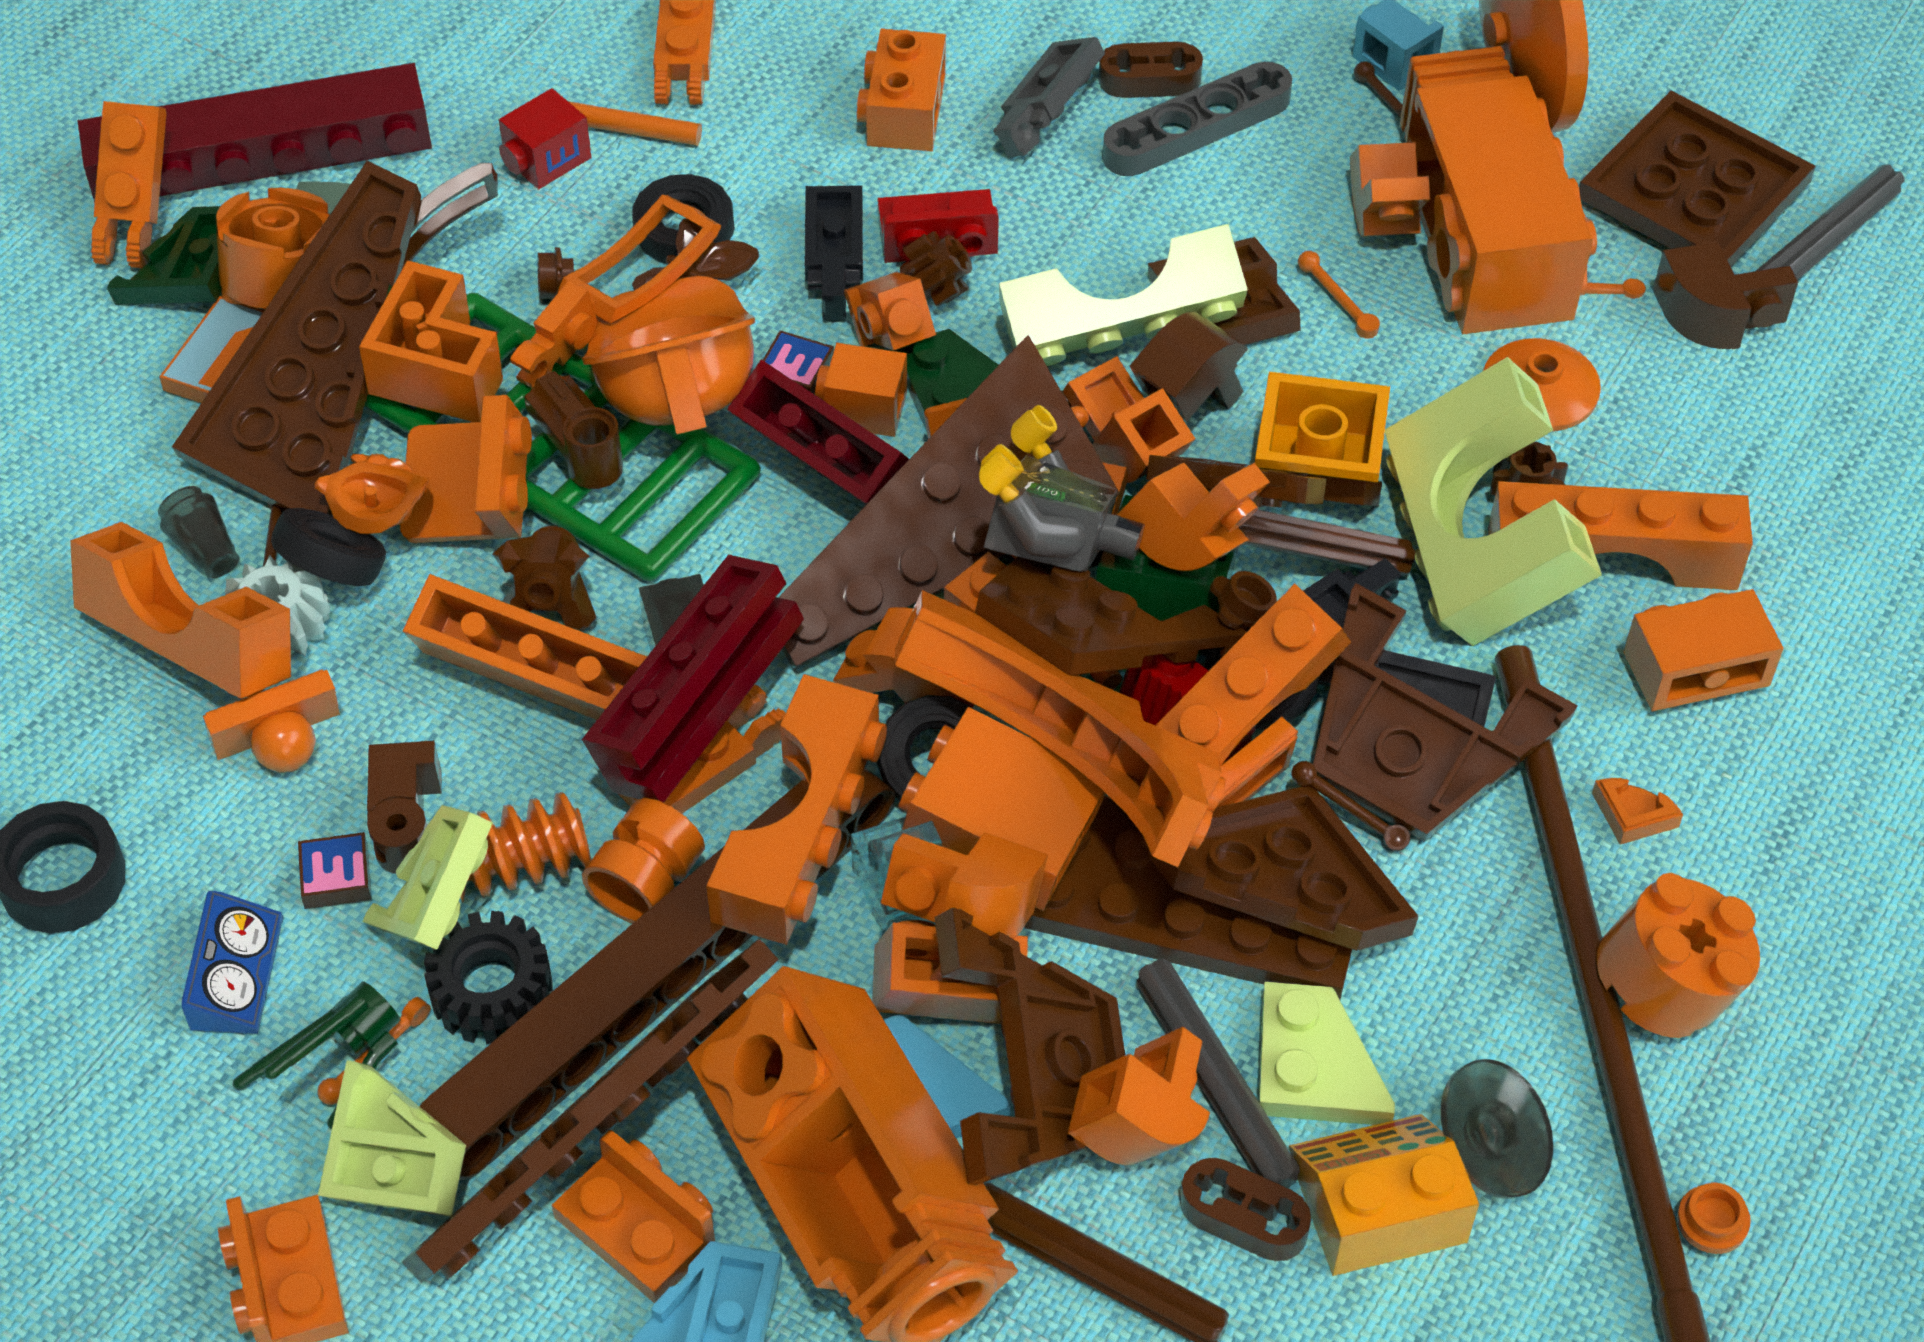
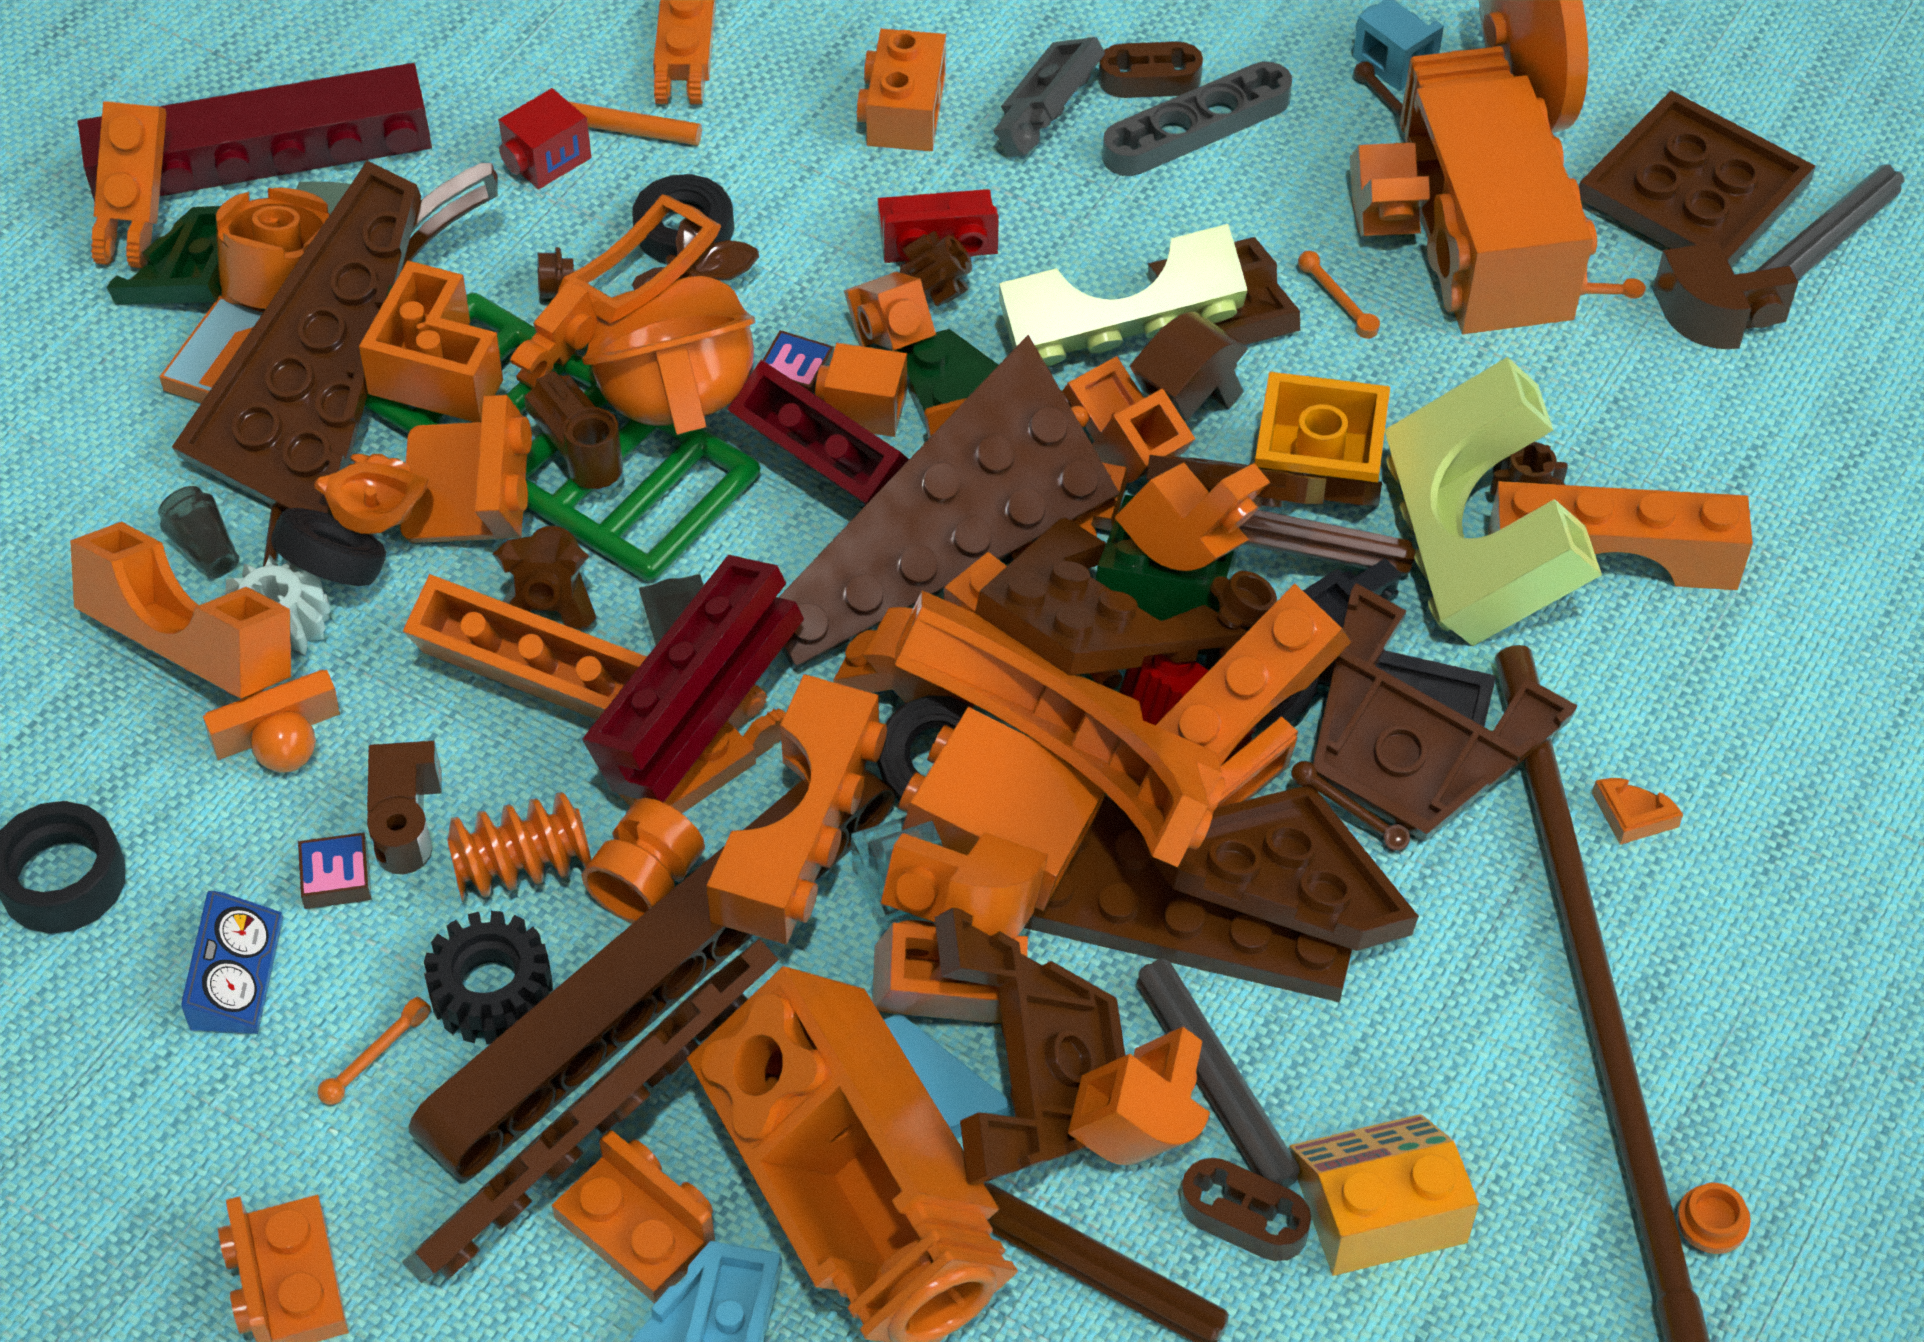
dark green plant [233,981,400,1129] -> none
yellowish green wing [318,1060,466,1217] -> none
yellowish green wing [362,805,493,950] -> none
black hinge [805,185,863,320] -> none
torso [979,405,1145,572] -> none
yellowish green wing [1258,982,1395,1125] -> none
clear smoke dish [1441,1059,1553,1199] -> none
orange dish [1483,338,1601,431] -> none
orange brick [1597,873,1760,1038] -> none
orange brick [1623,589,1784,712] -> none

